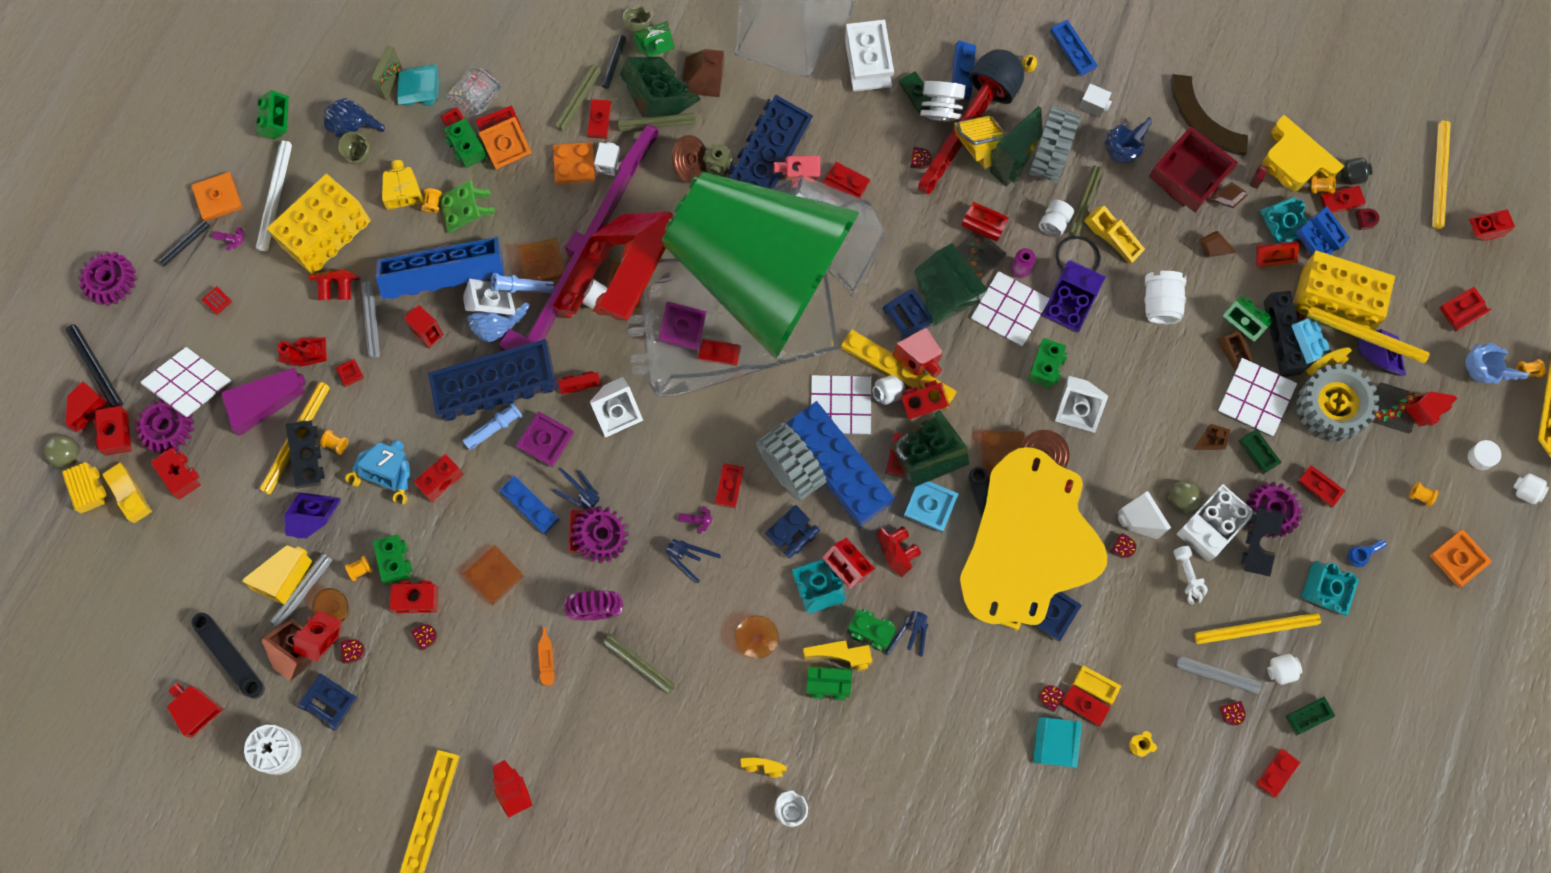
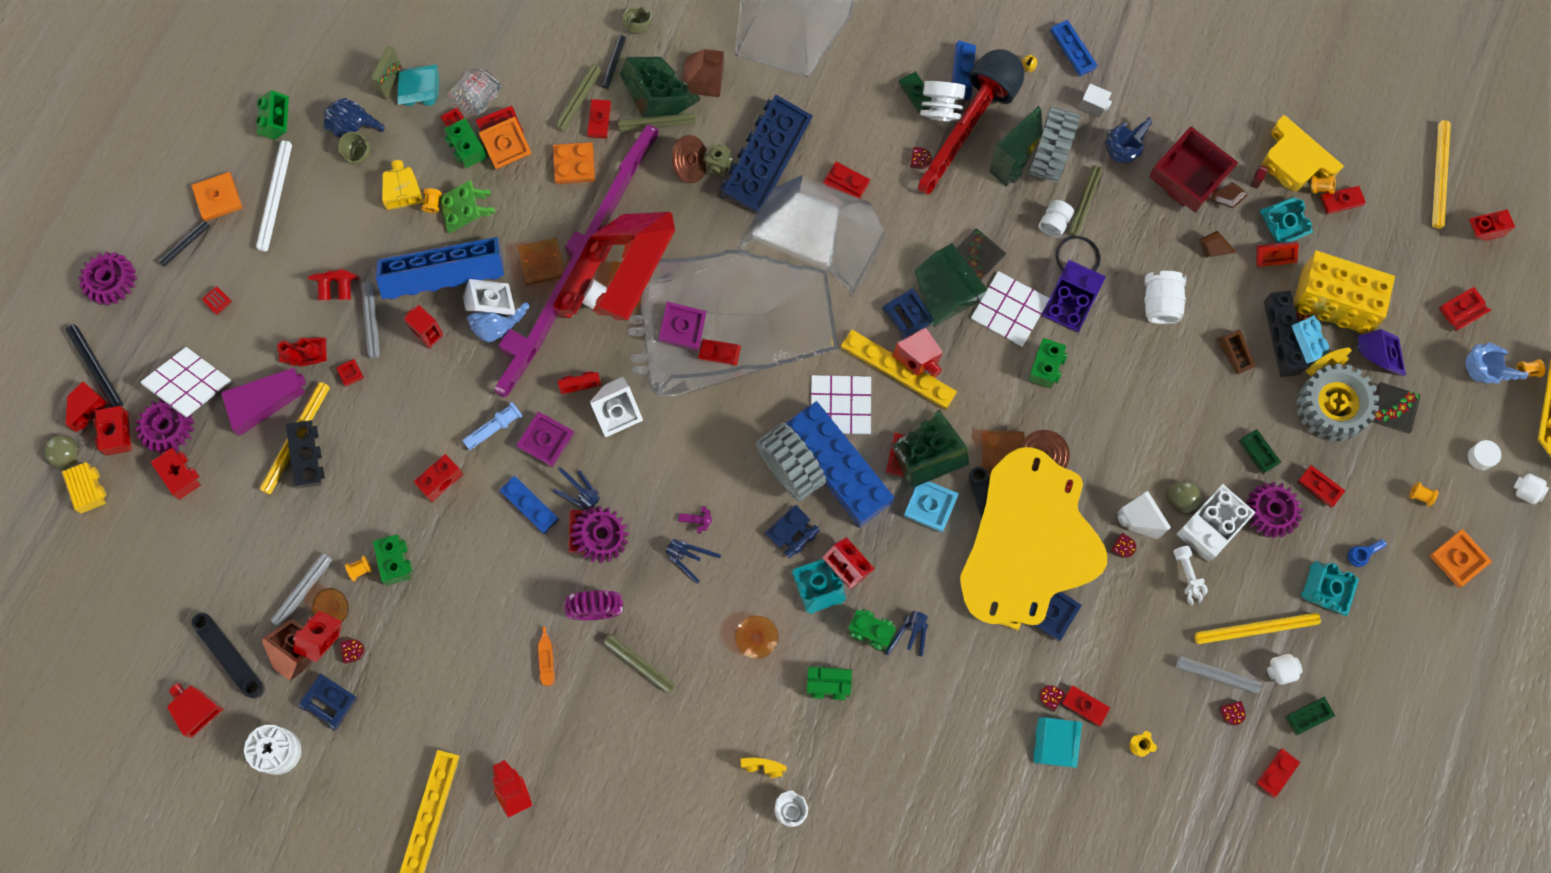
yellow slope [102,462,153,524] -> none
magenta piece [212,227,245,251] -> none
yellow slope [242,545,313,605] -> none
yellow brick [266,173,371,275] -> none
dark purple slope [285,492,341,539] -> none
light orange bush [320,430,349,455] -> none
dark azure torso [345,440,410,505] -> none
red brick [390,580,438,614] -> none
dark red tile [411,624,437,651] -> none
dark blue bracket [428,339,560,421] -> none
clear orange plate [463,545,524,606] -> none
light blue pin [491,273,554,294] -> none
white brick [594,142,620,176] -> none
green torso [633,21,674,57] -> none
green cone [662,172,859,359] -> none
red plate [715,463,744,509] -> none
coral torso [774,156,820,181] -> none
yellow slope [803,640,872,671] -> none
white torso [845,20,894,92] -> none
white head [873,375,905,405] -> none
red connector [876,526,921,577] -> none
red brick [901,380,950,420] -> none
yellow piece [954,115,1008,169] -> none
red plate [961,201,1009,242] -> none
magenta head [1011,248,1036,278] -> none
white slope [1055,375,1108,433] -> none
yellow tile [1072,665,1121,706] -> none
yellow slope [1084,205,1145,263] -> none
dark brown tile [1171,74,1248,156] -> none
reddish brown piece [1194,424,1231,450] -> none
white piece [1218,358,1297,437] -> none
green brick [1223,296,1273,342] -> none
black arch [1241,506,1285,577] -> none
blue slope [1295,207,1350,255] -> none
yellow axle [1307,306,1430,363] -> none
pearl dark grey head [1341,157,1372,185] -> none
dark red tile [1355,208,1379,230] -> none
red slope [1405,391,1457,427] -> none

